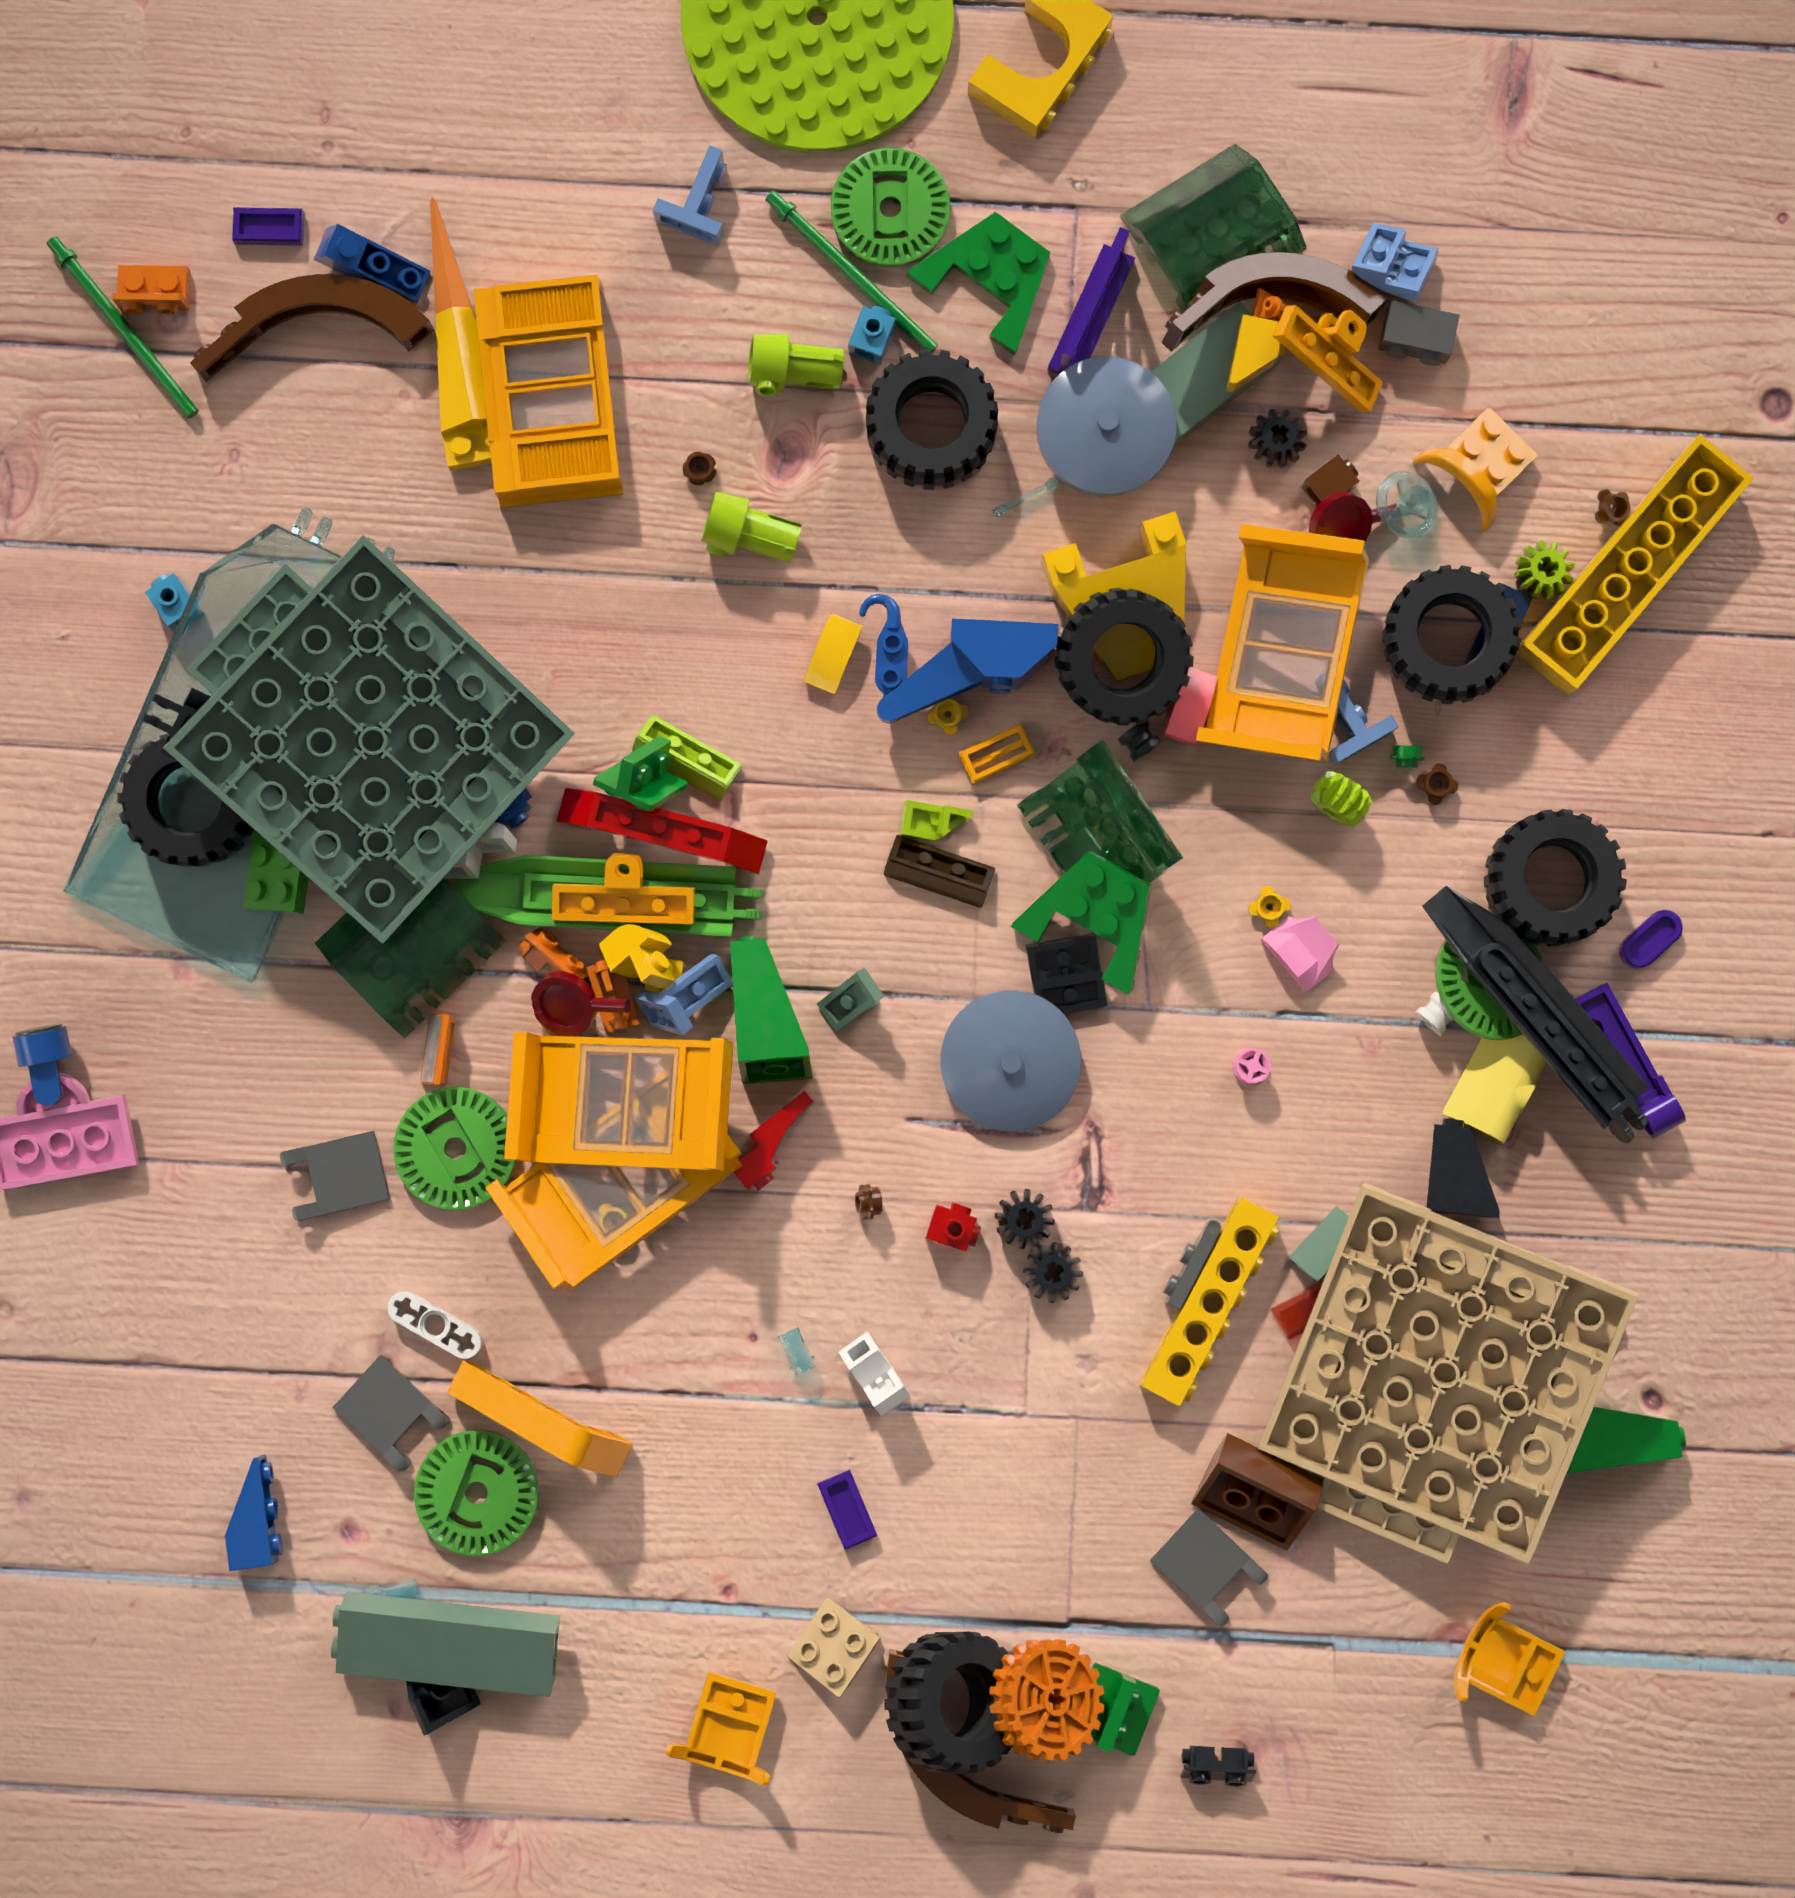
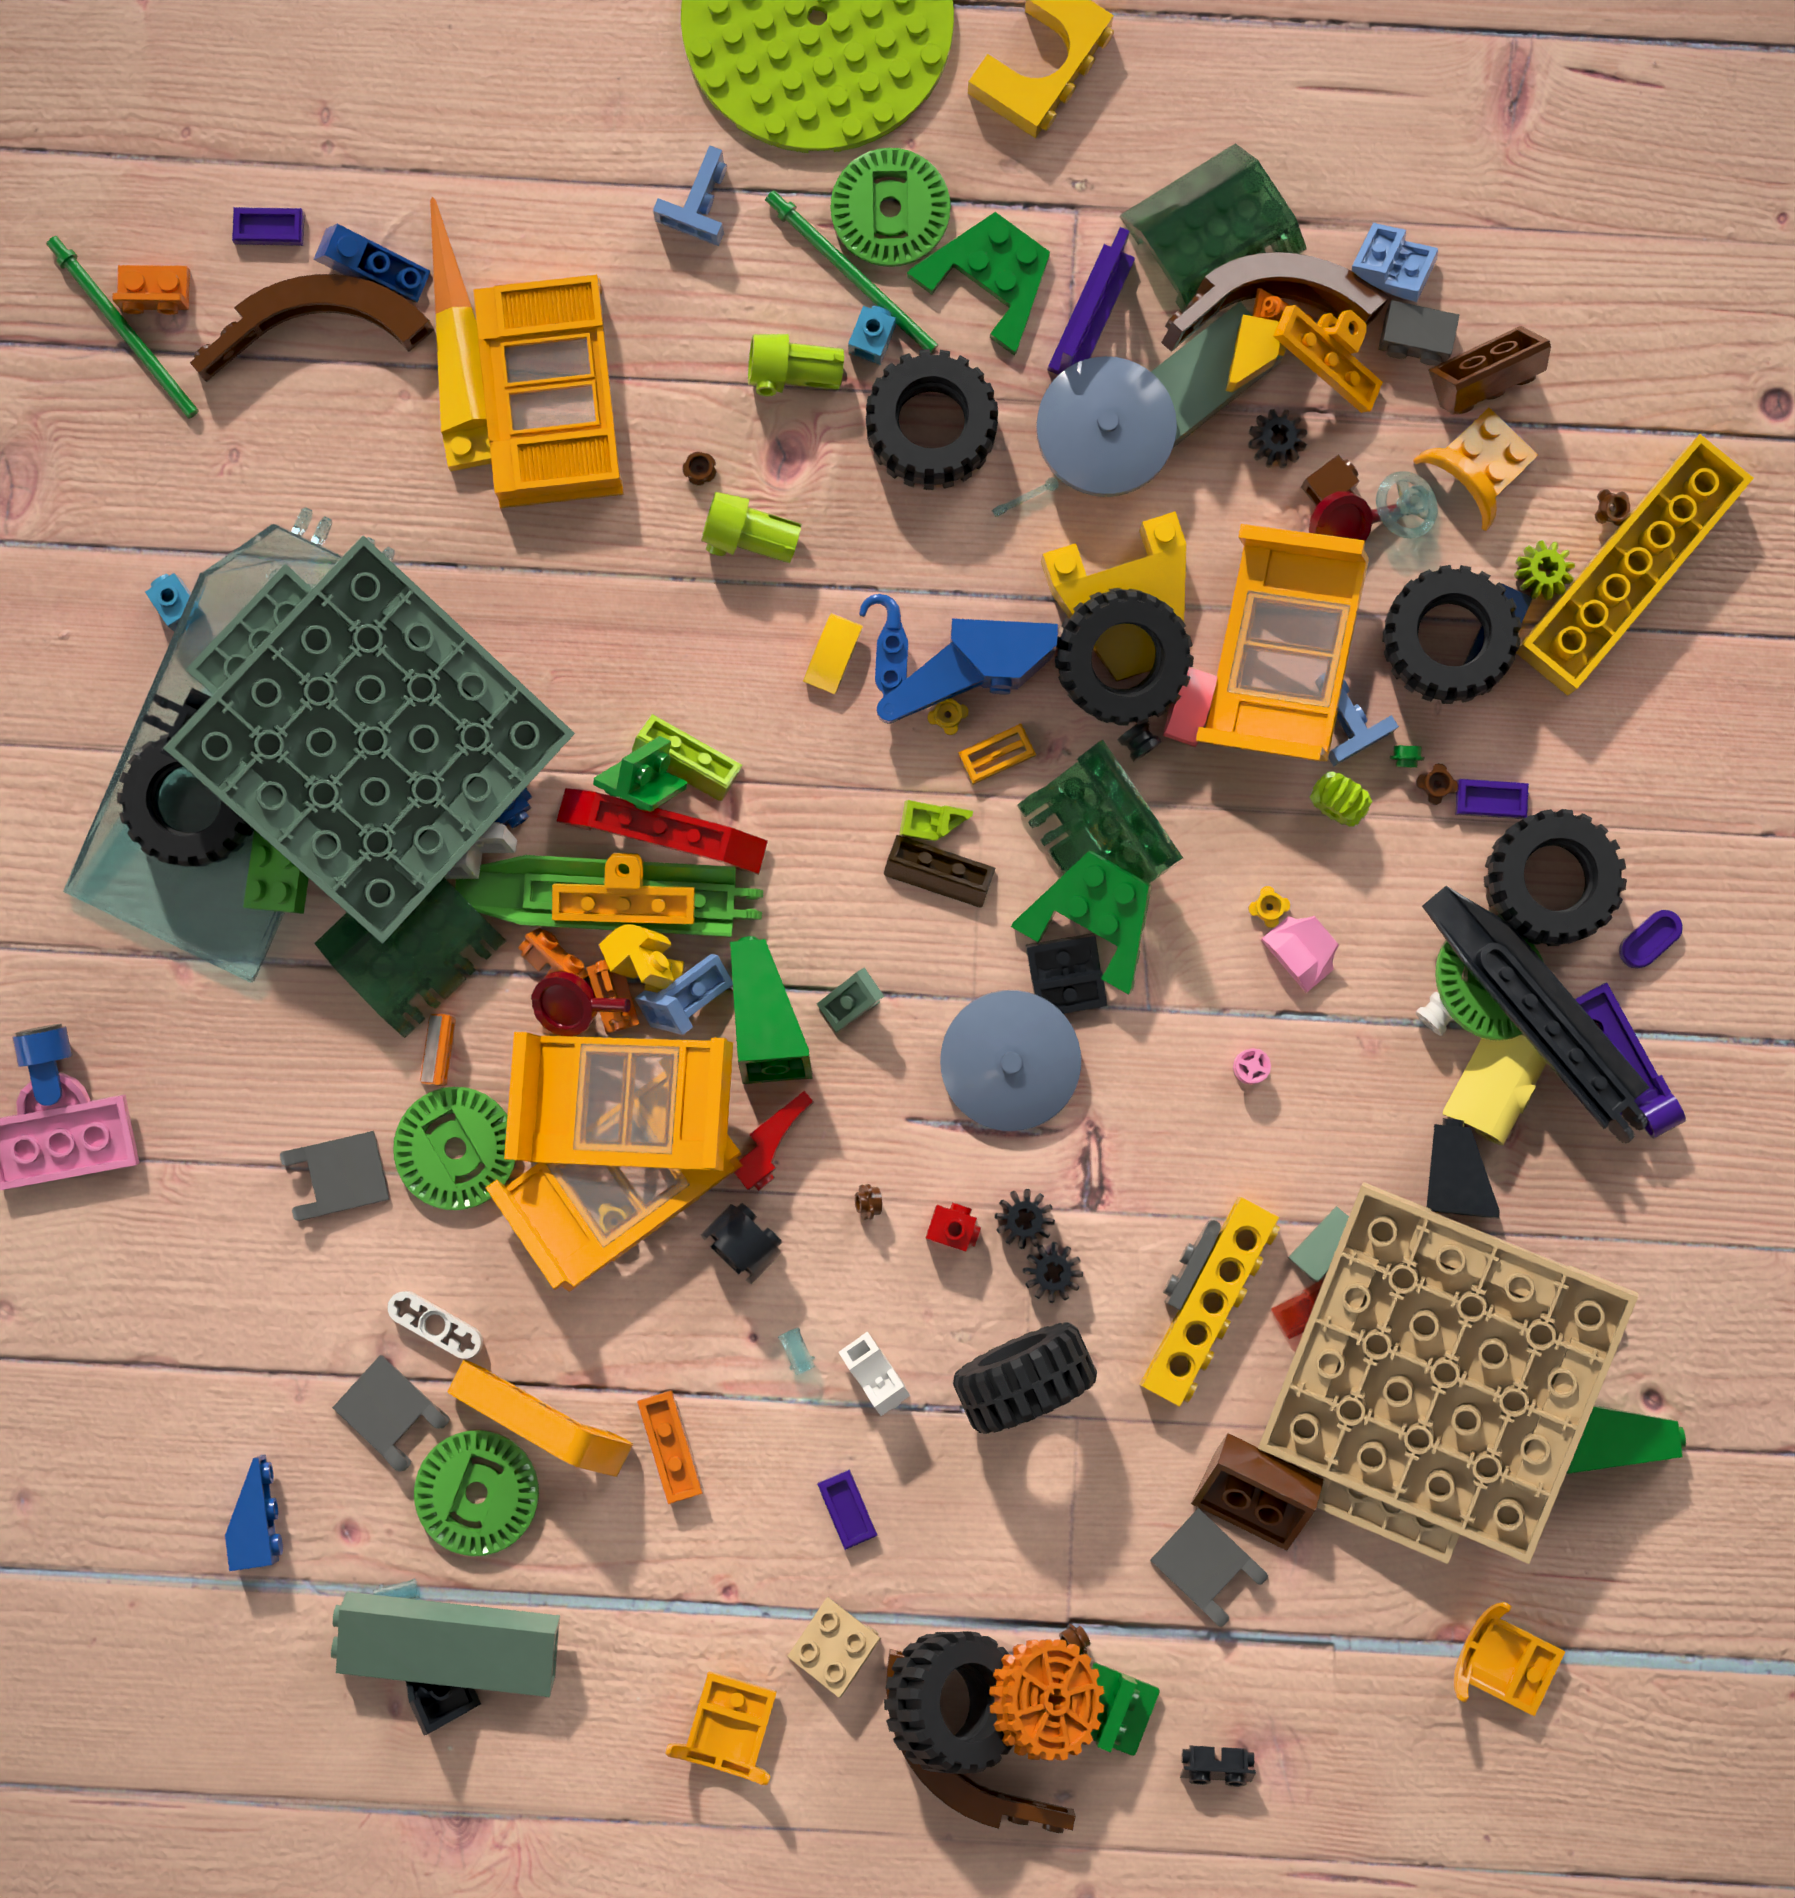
none -> orange plate [637,1390,703,1504]
none -> black brick [701,1203,783,1284]
none -> black tyre [953,1322,1097,1434]
none -> reddish brown plate [1059,1624,1091,1655]
none -> reddish brown slope [1428,326,1551,414]
none -> dark purple tile [1455,779,1529,819]

